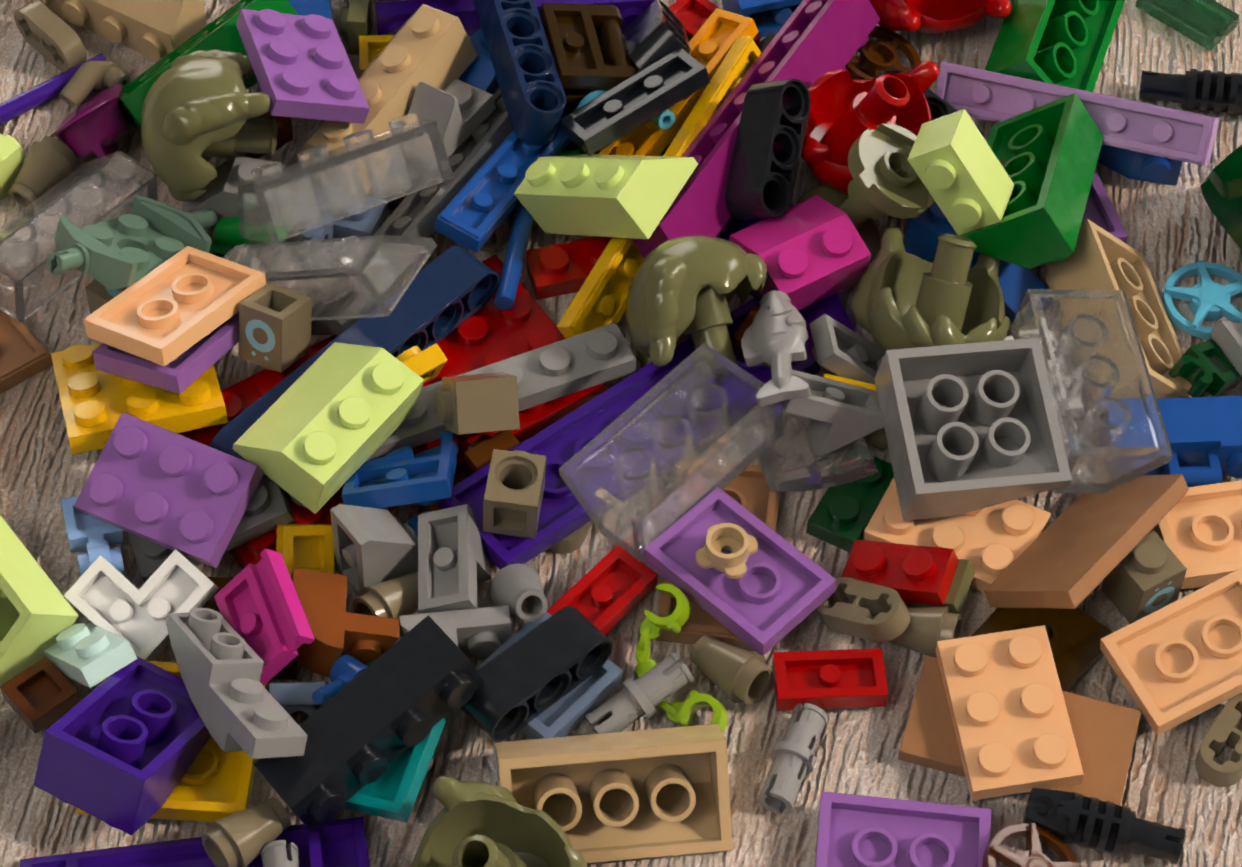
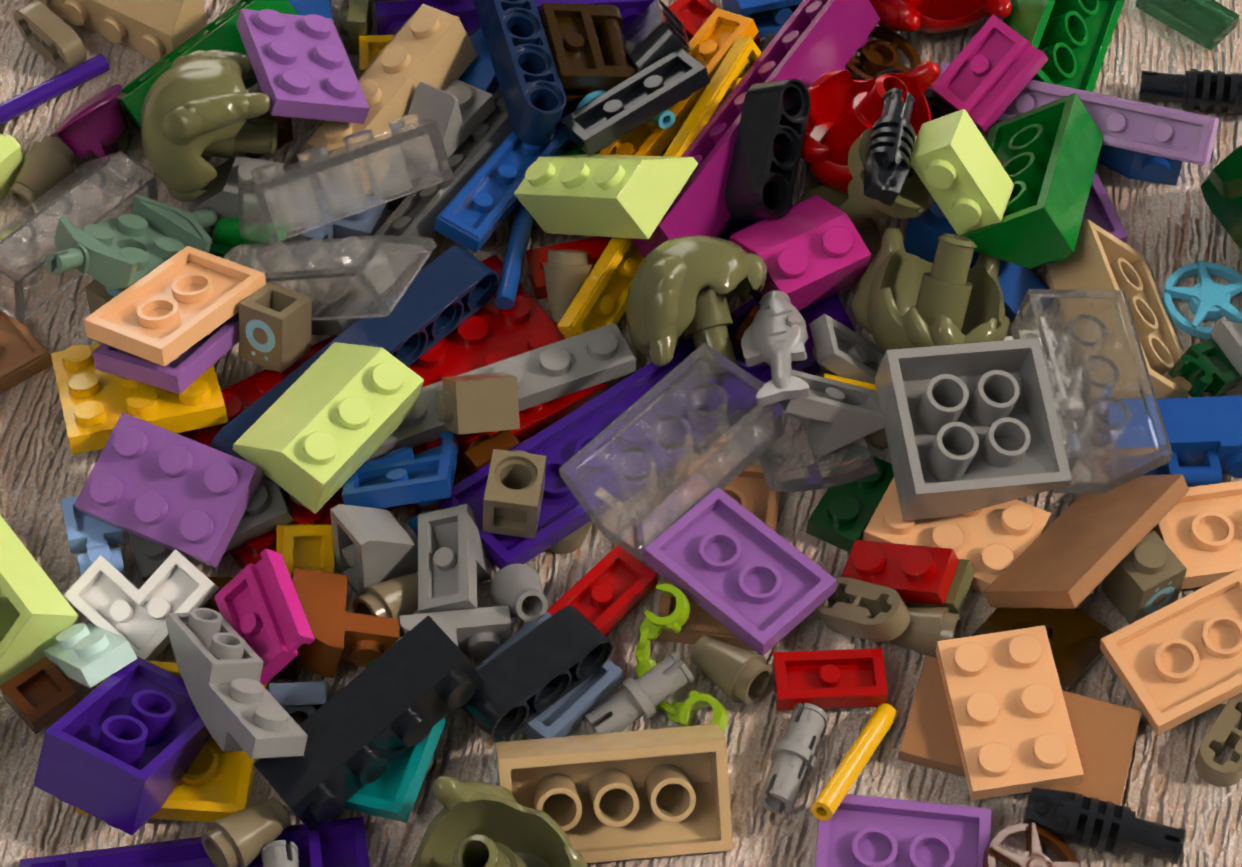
dark tan arm [59,60,130,109] -> none
blue hand [312,655,368,704] -> none
yellow plate [396,343,448,384] -> none
tan plate [695,523,758,579] -> none
none -> dark tan cone [542,249,592,322]
none -> yellow piece [811,703,897,821]
none -> black hinge [863,88,916,206]
none -> dark pink plate [930,15,1048,133]

